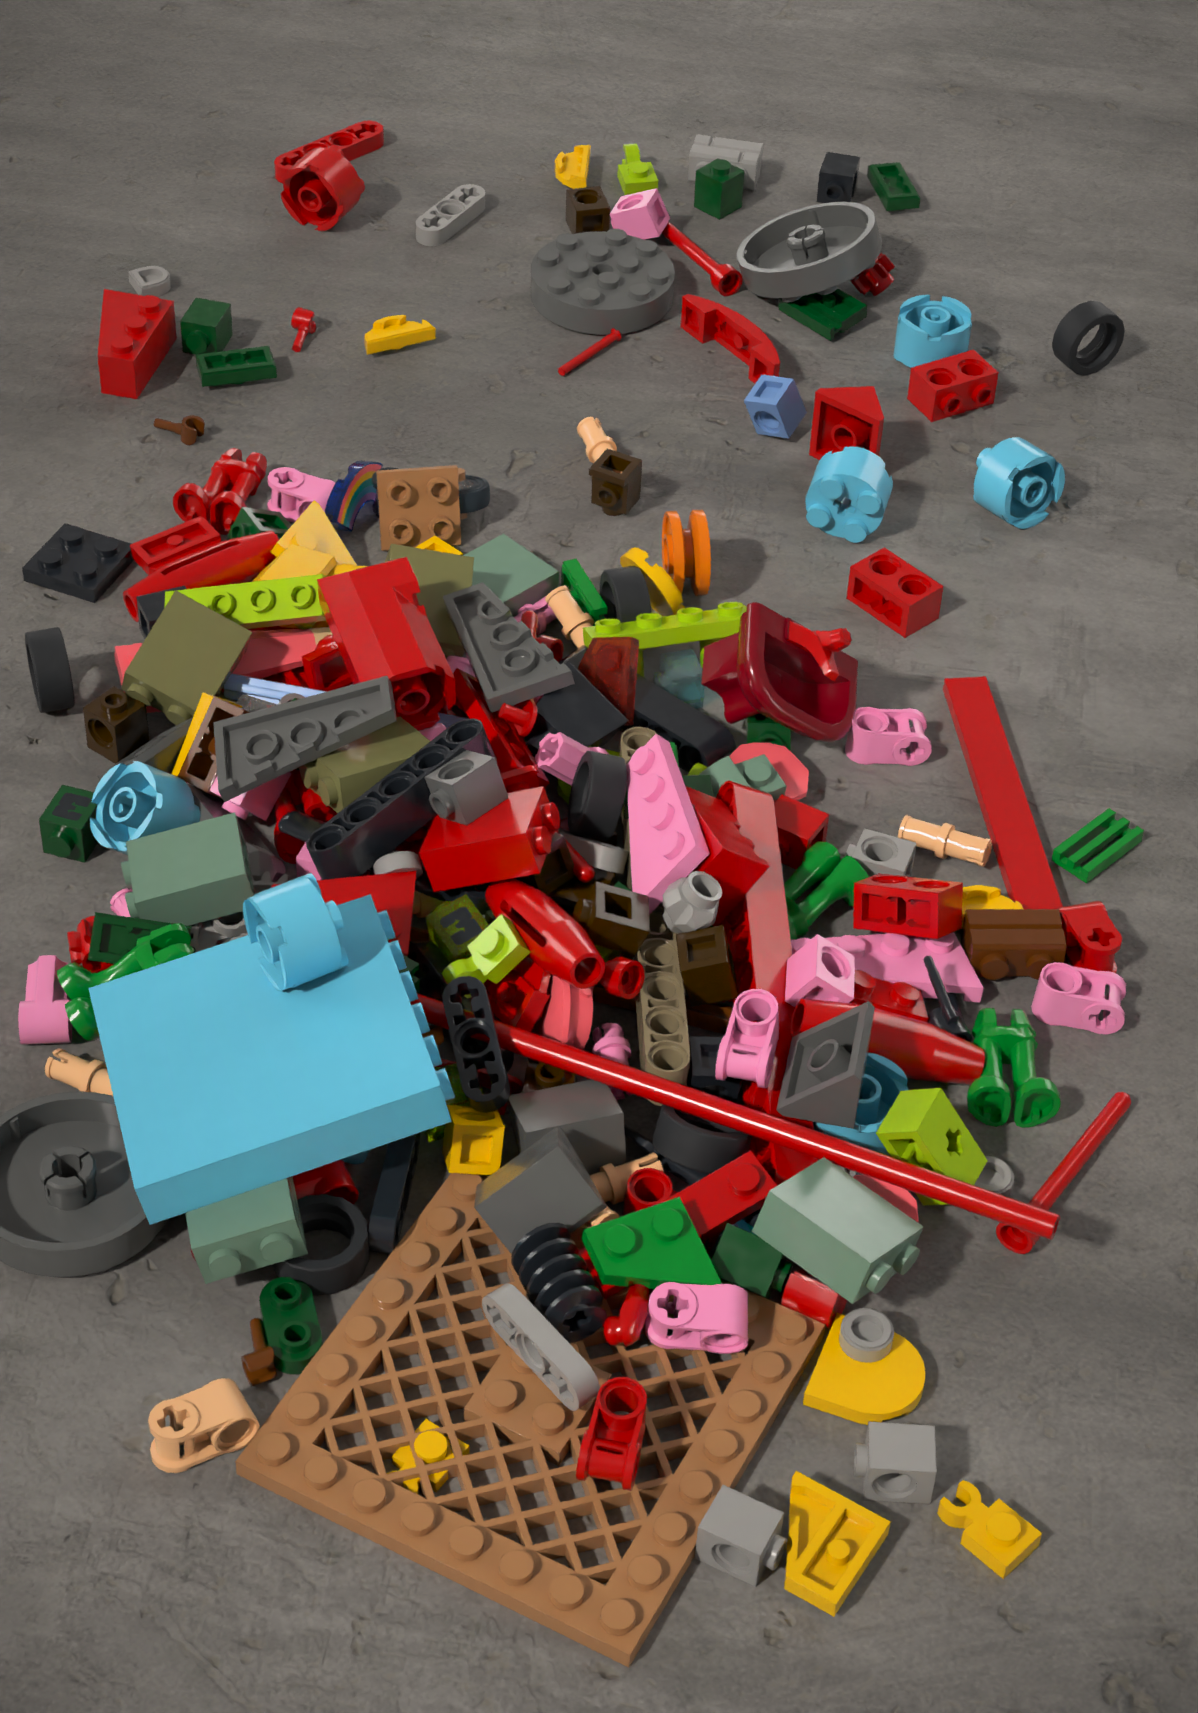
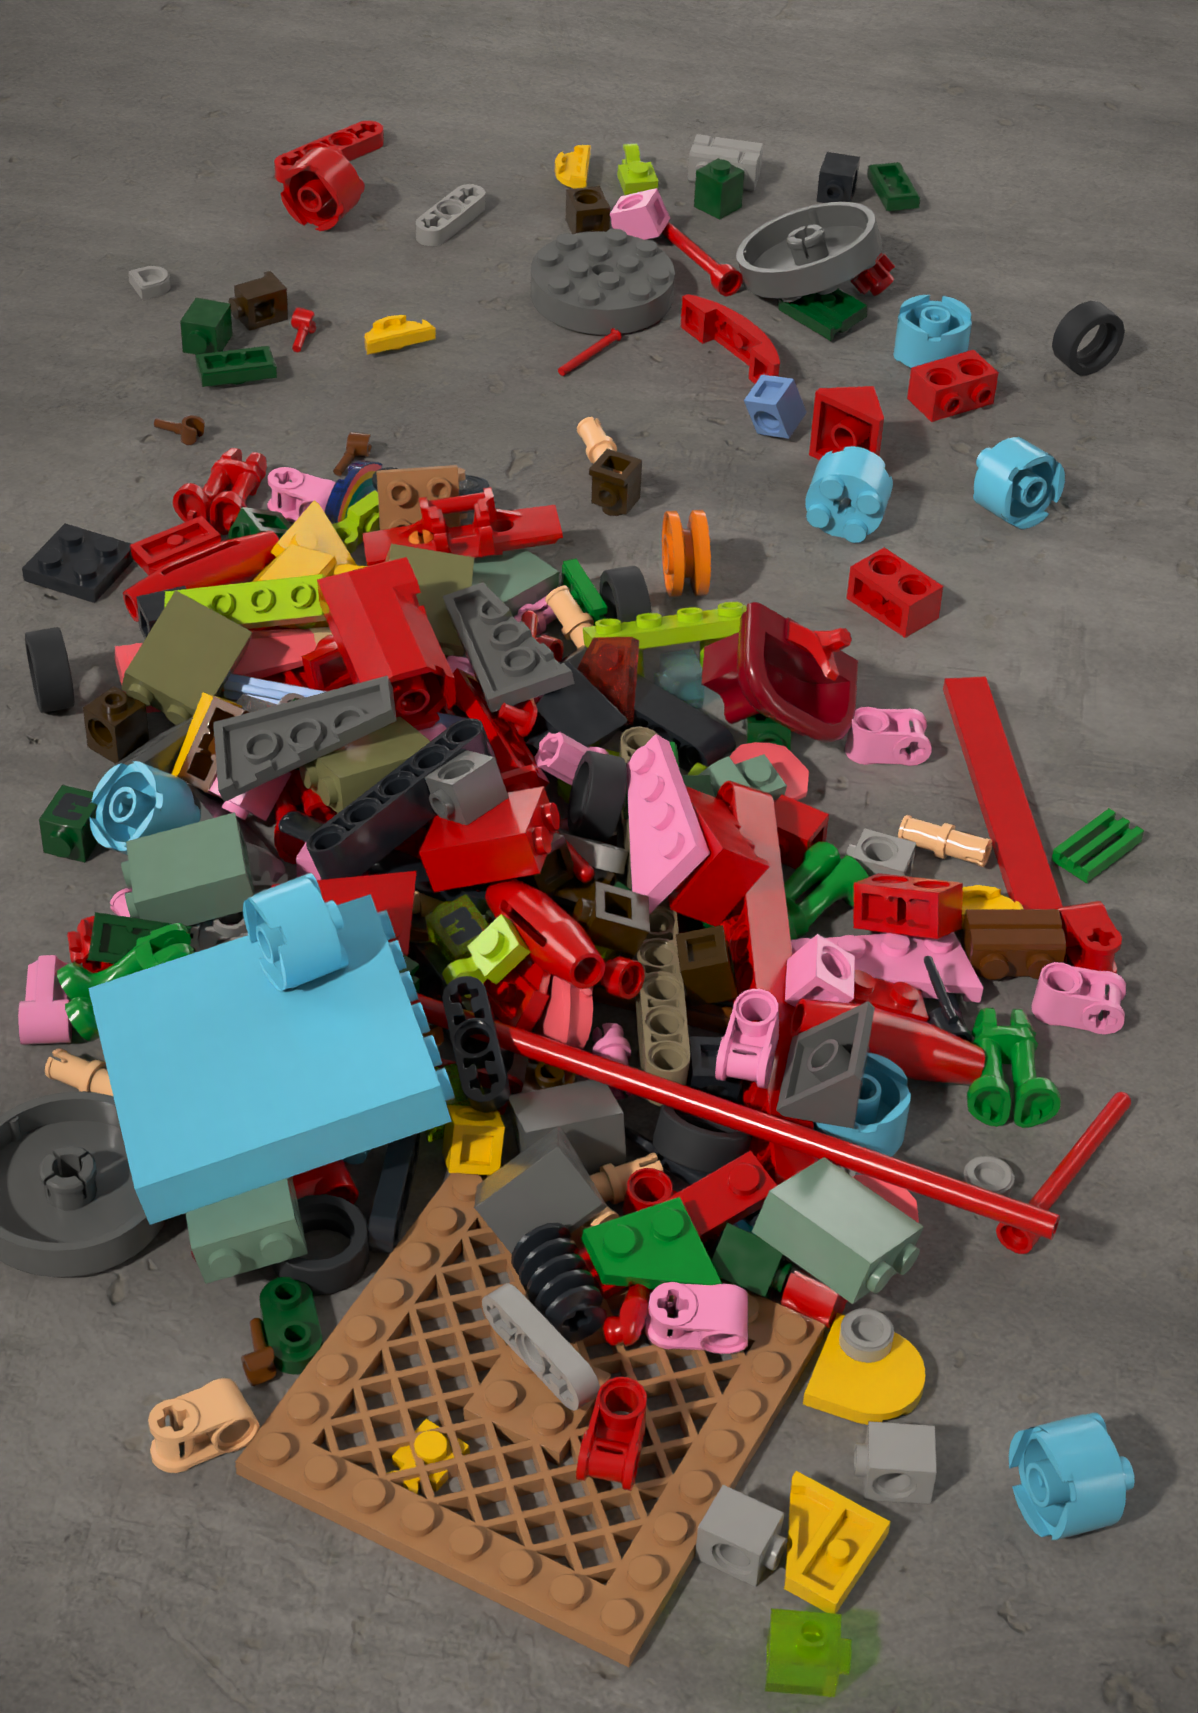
red wedge [98,289,177,399] -> none
light grey tile [373,851,423,879] -> none
yellow tile [620,547,685,617] -> none
light grey rock [663,871,722,933] -> none
lime brick [876,1088,988,1205] -> none
yellow plate [937,1480,1042,1579] -> none
none -> dark brown brick [228,271,288,331]
none -> lime plate [332,490,380,554]
none -> reddish brown hand [333,432,372,476]
none -> red piece [362,487,563,566]
none -> clear neon green brick [765,1608,852,1697]
none -> medium azure brick [1009,1412,1135,1540]

